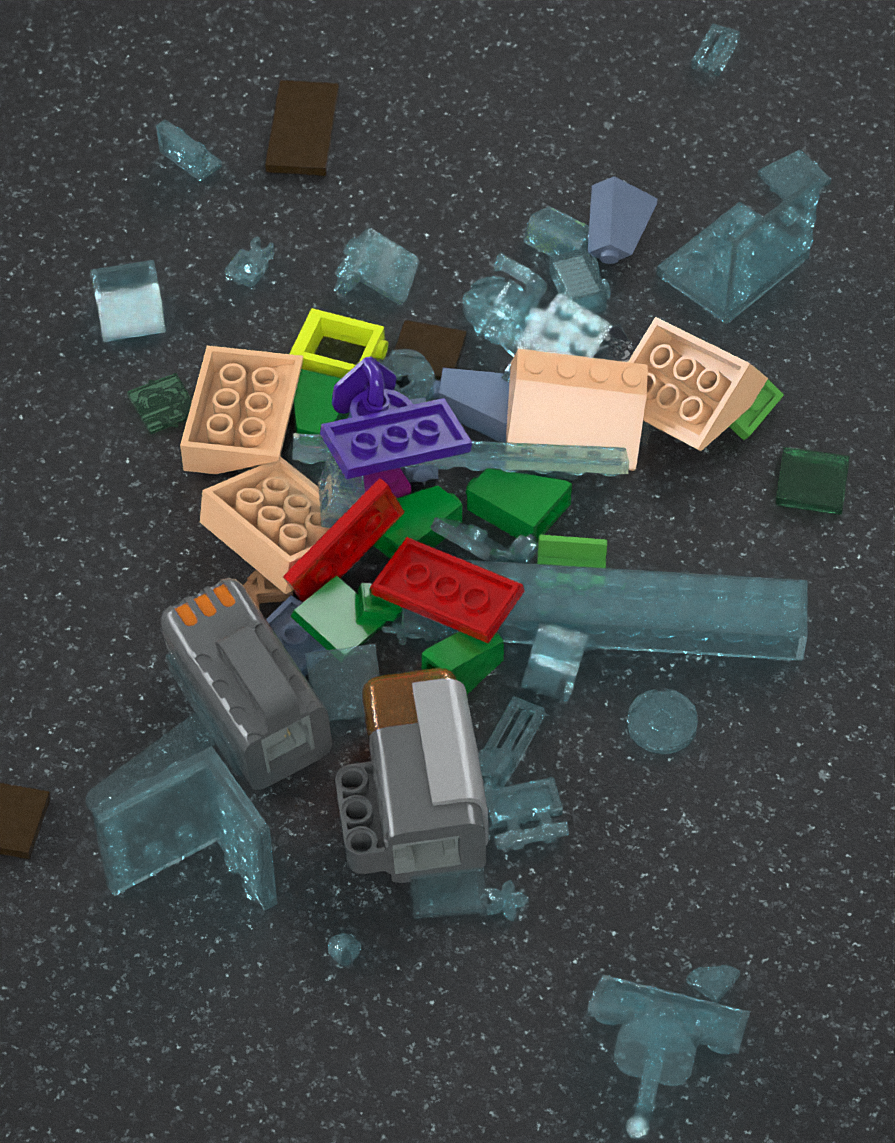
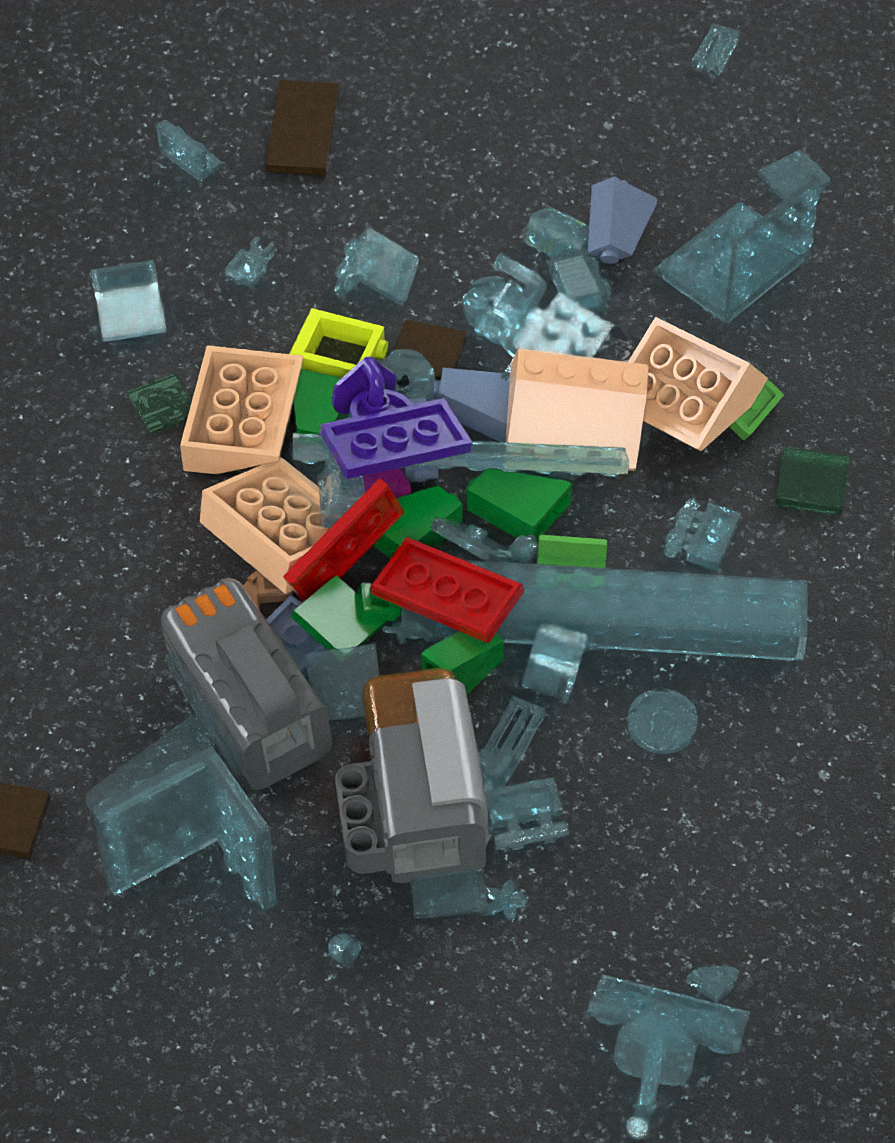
none -> clear light blue plate [663,499,741,571]

